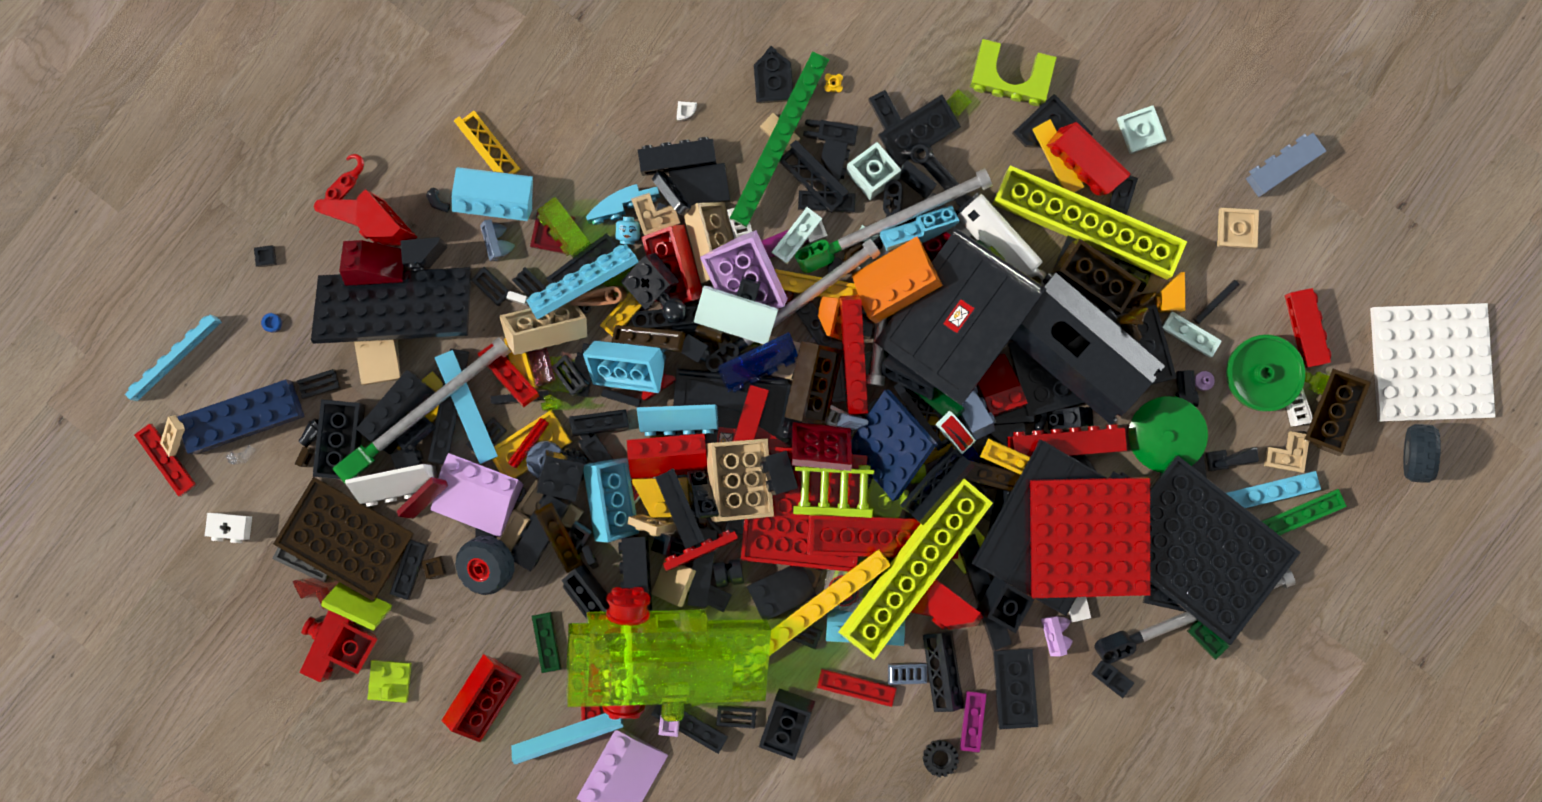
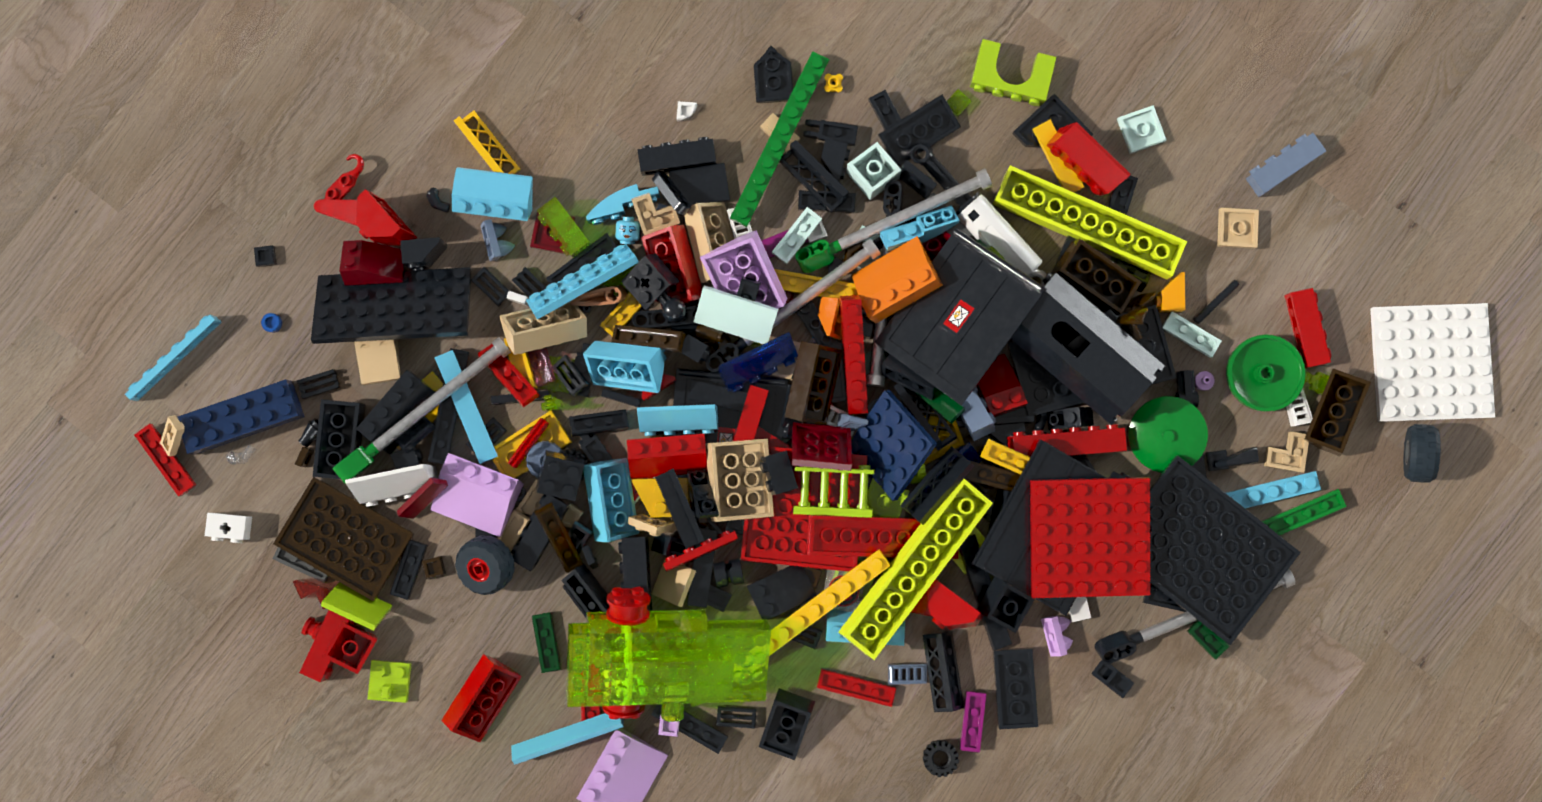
slope [936,411,976,454] -> none

